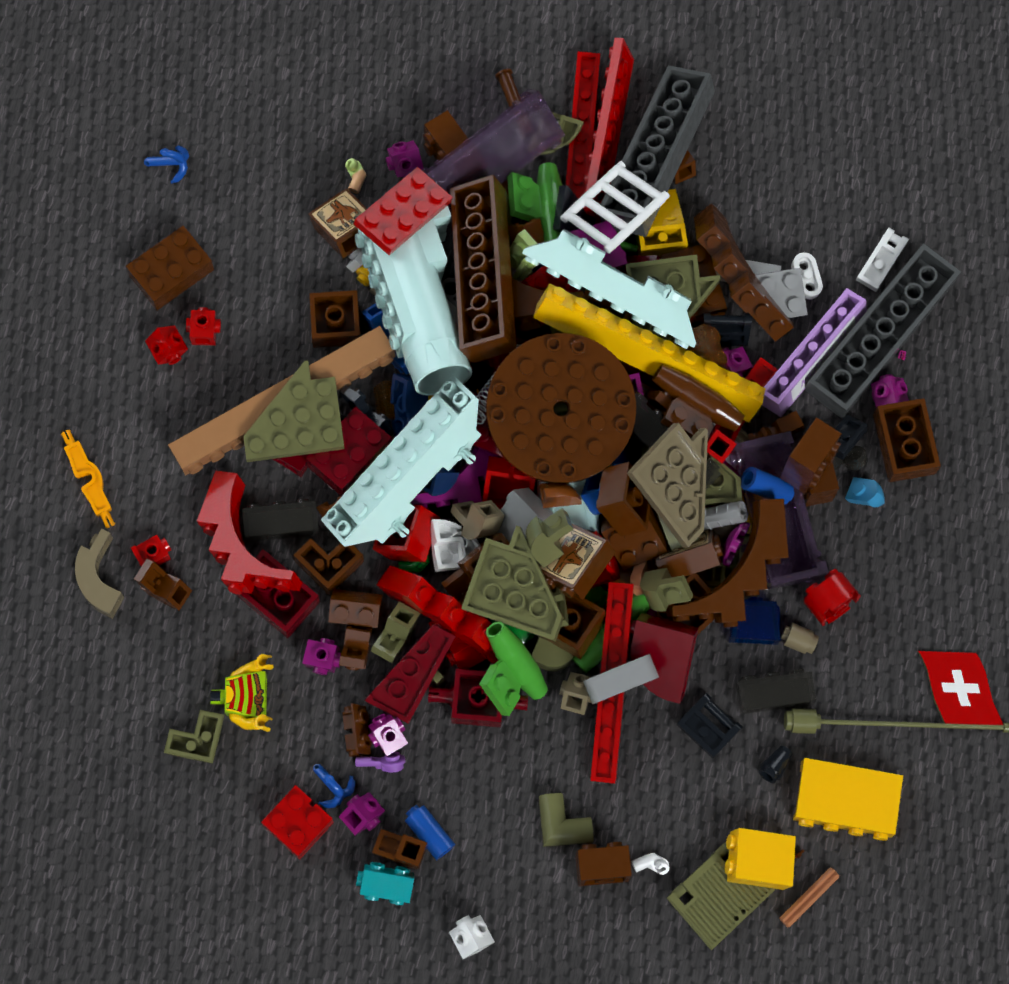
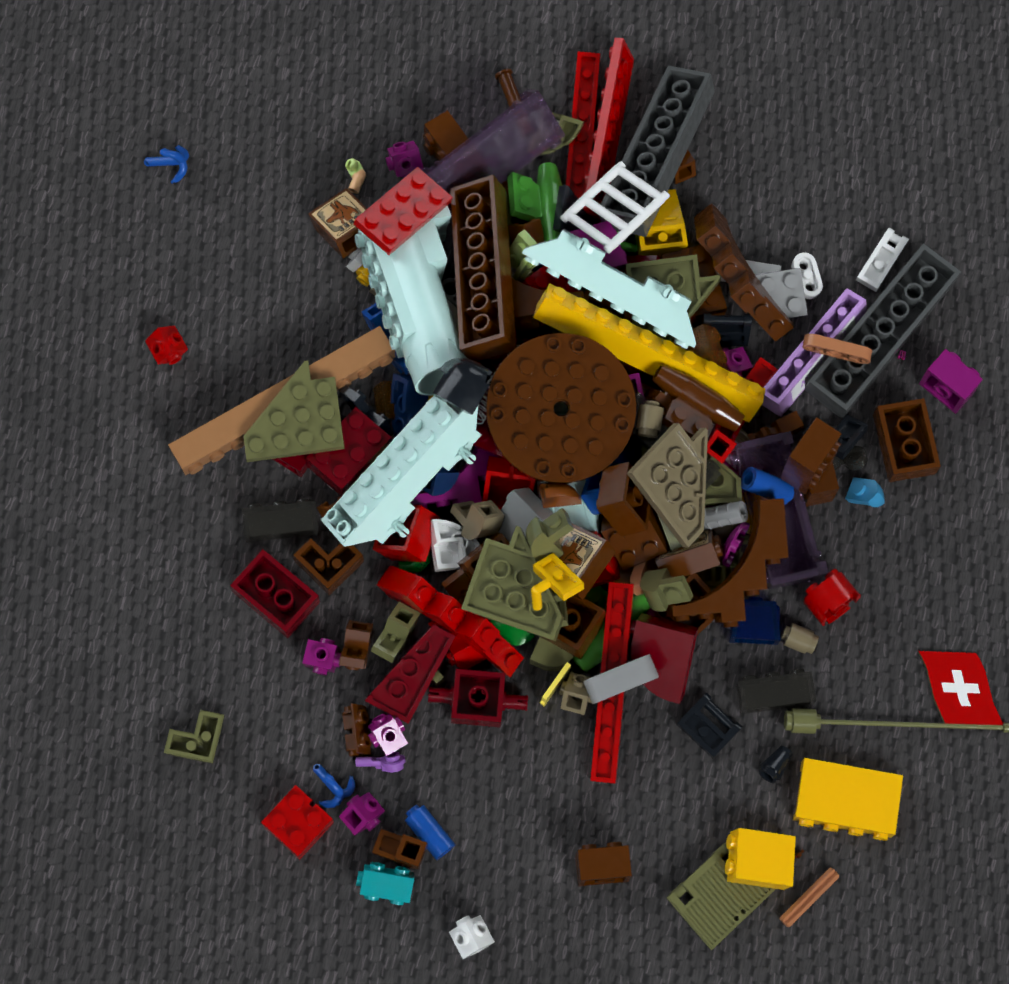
light orange piece [61,430,115,529] -> none
dark tan arch [75,528,124,619] -> none
reddish brown brick [126,225,214,310] -> none
red brick [131,535,171,567] -> none
reddish brown brick [134,559,193,611] -> none
red brick [186,307,221,346] -> none
red arch [197,471,302,595] -> none
torso [210,654,274,732] -> none
reddish brown brick [309,290,360,348] -> none
reddish brown brick [328,589,382,628] -> none
bright green plate [479,622,548,716] -> none
olive brick [538,793,593,847] -> none
white arm [631,853,670,875] -> none
magenta brick [871,374,909,408] -> none
none -> black brick [433,358,492,415]
none -> yellow plate [531,553,584,611]
none -> light yellow piece [540,662,571,707]
none -> dark tan brick [636,401,664,438]
none -> nougat beam [802,334,872,364]
none -> magenta brick [919,349,983,414]

